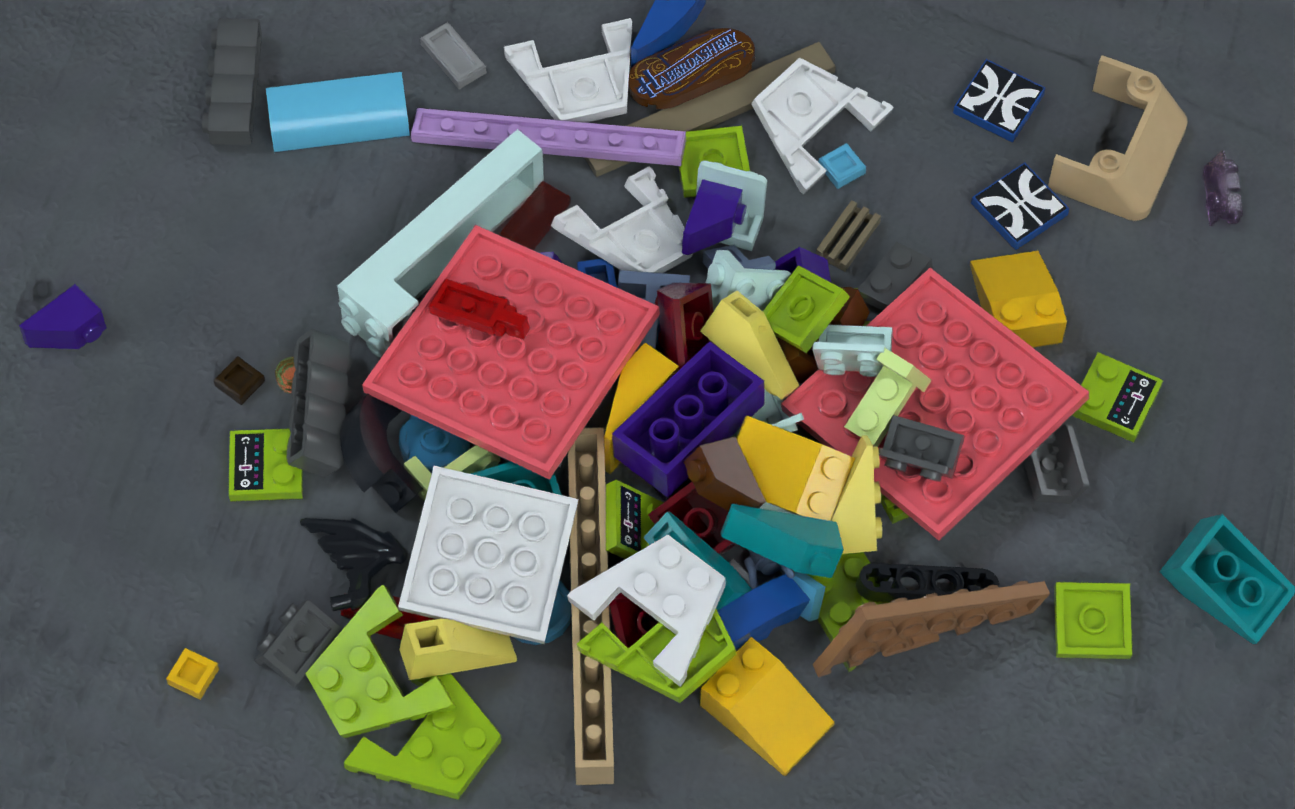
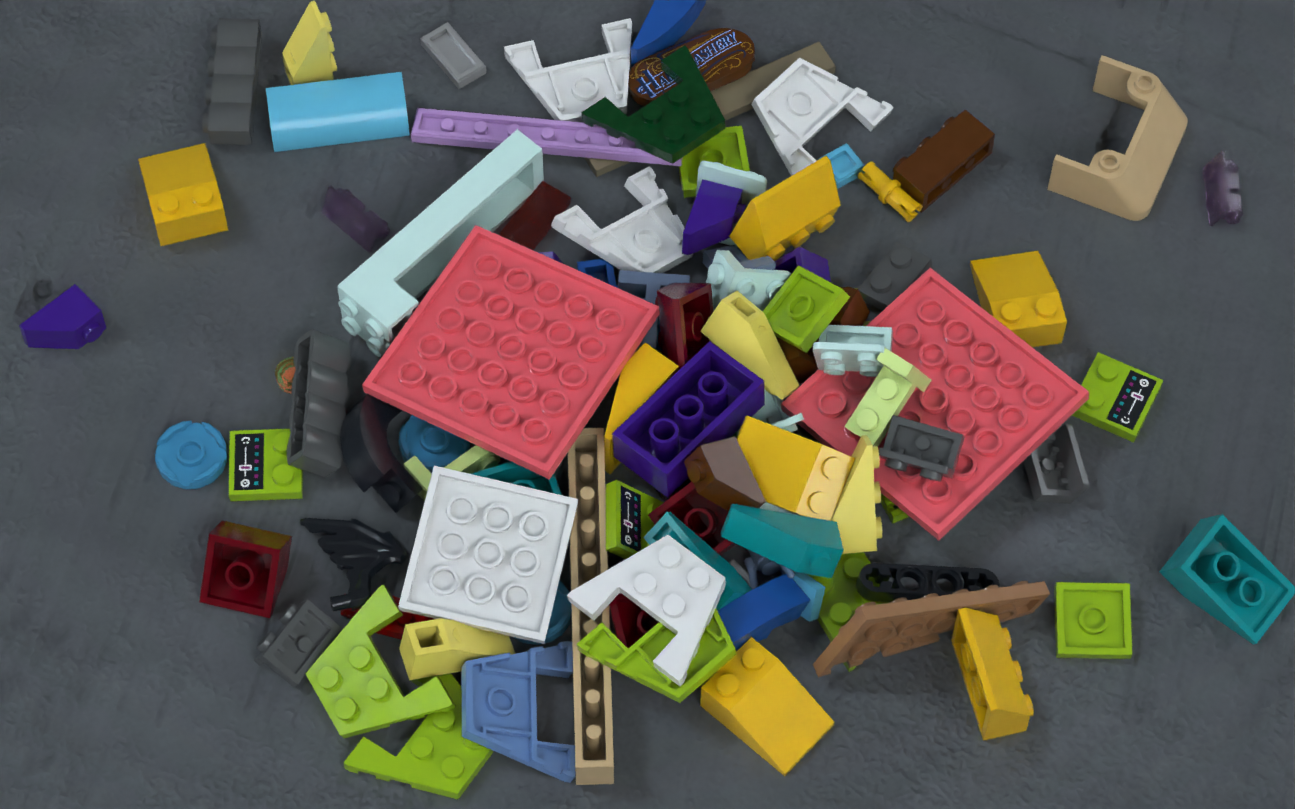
yellow plate [166,648,219,700] -> none
dark brown tile [214,356,265,405] -> none
red hinge [429,279,530,339] -> none
dark tan tile [816,200,881,272] -> none
tile [953,59,1046,143] -> none
tile [971,162,1069,250] -> none
none -> yellow slope [138,143,228,246]
none -> dark azure tile [155,421,228,489]
none -> dark red slope [199,520,292,618]
none -> light yellow slope [282,0,337,85]
none -> clear purple hinge [321,186,390,253]
none -> medium blue wing [461,641,575,783]
none -> dark green wing [581,45,726,164]
none -> yellow slope [729,156,841,261]
none -> yellow pin [858,161,923,222]
none -> reddish brown brick [893,110,995,213]
none -> yellow slope [951,608,1034,741]

